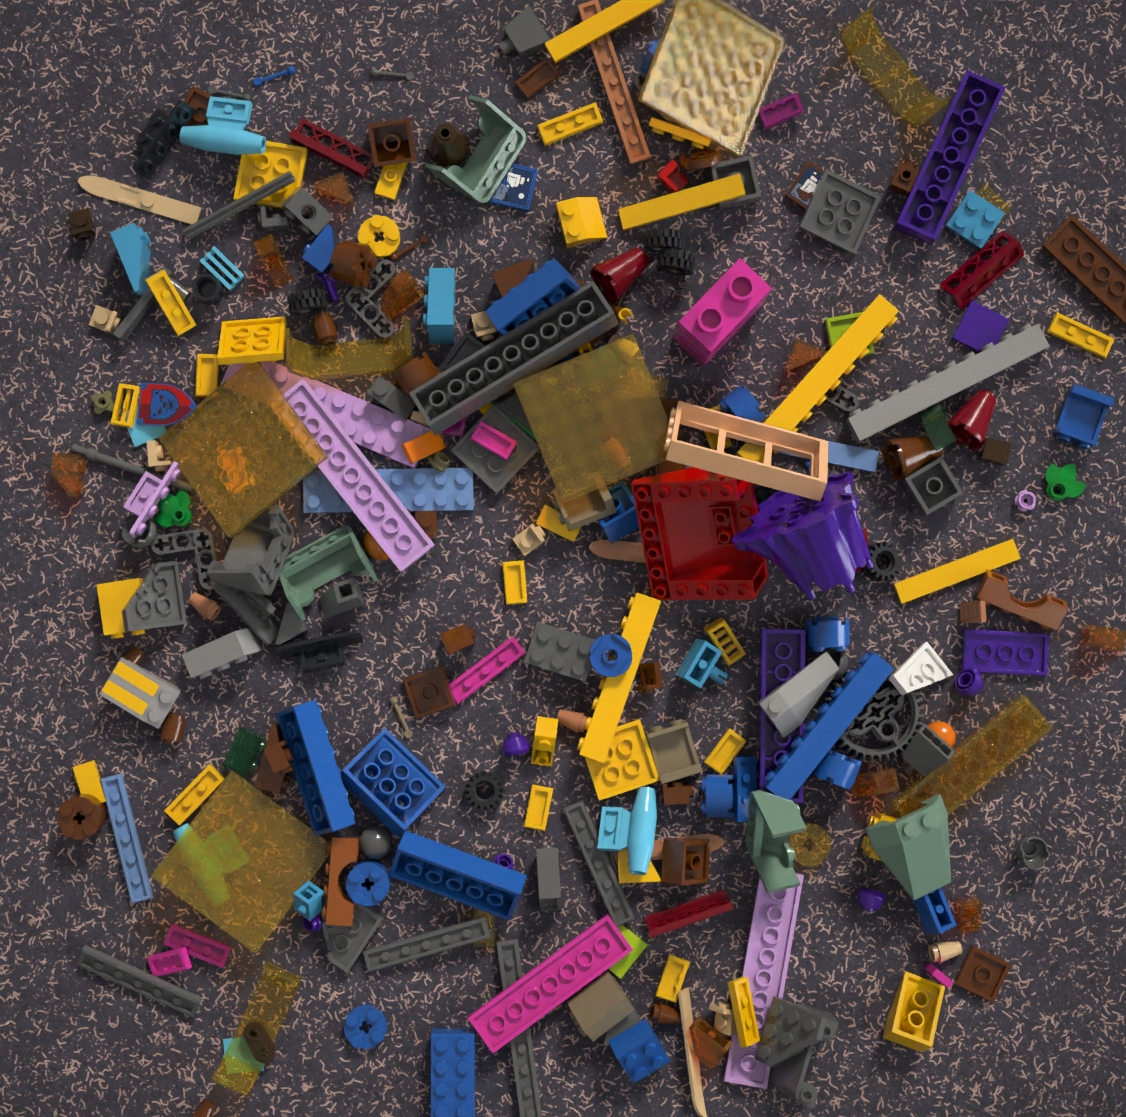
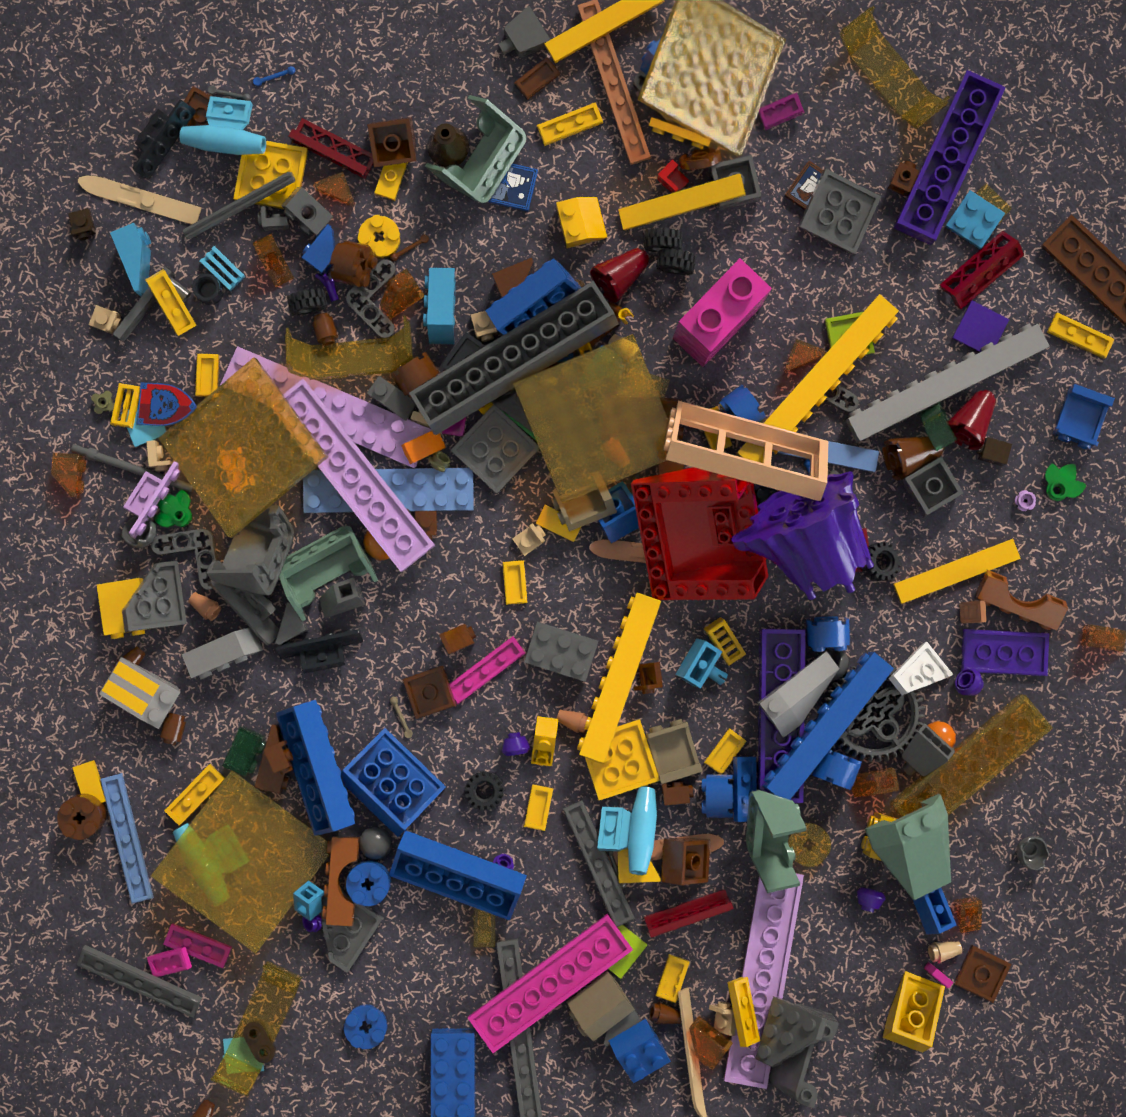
yellow plate [217,316,287,365] -> none
dark grey tile [362,916,491,972] -> none
dark grey hinge [370,68,414,81] -> none
dark pink tile [470,420,517,461] -> none
dark grey slope [536,845,562,912] -> none
blue plate [589,634,632,677] -> none

